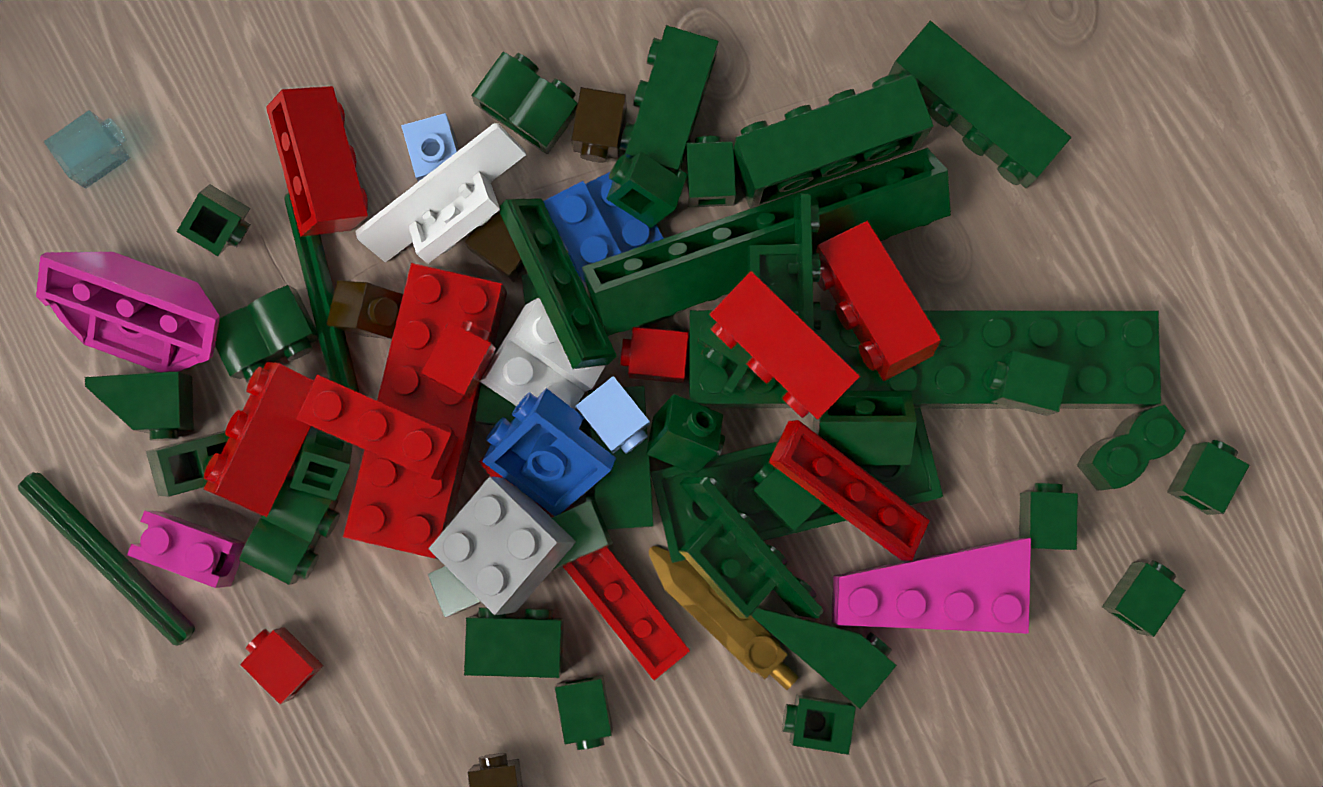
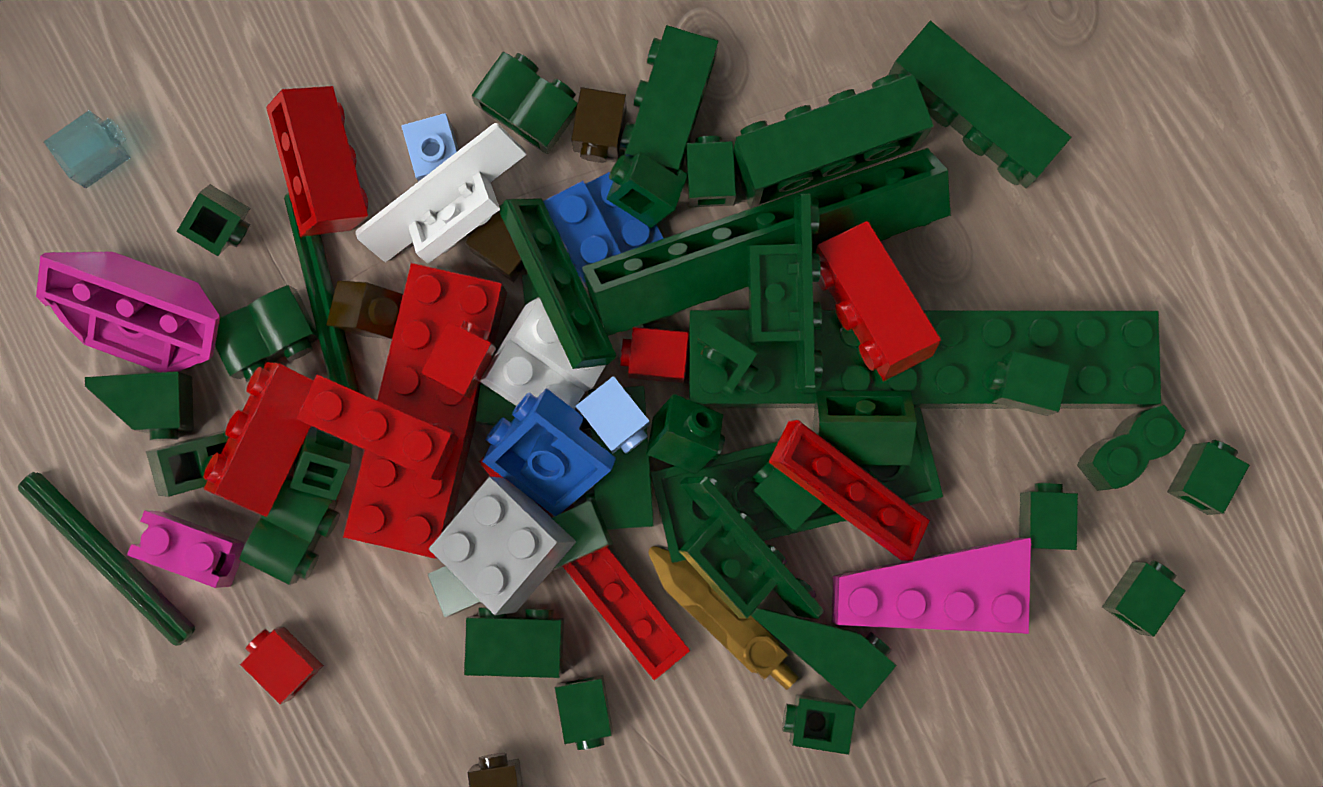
red brick [709,271,860,420] -> none

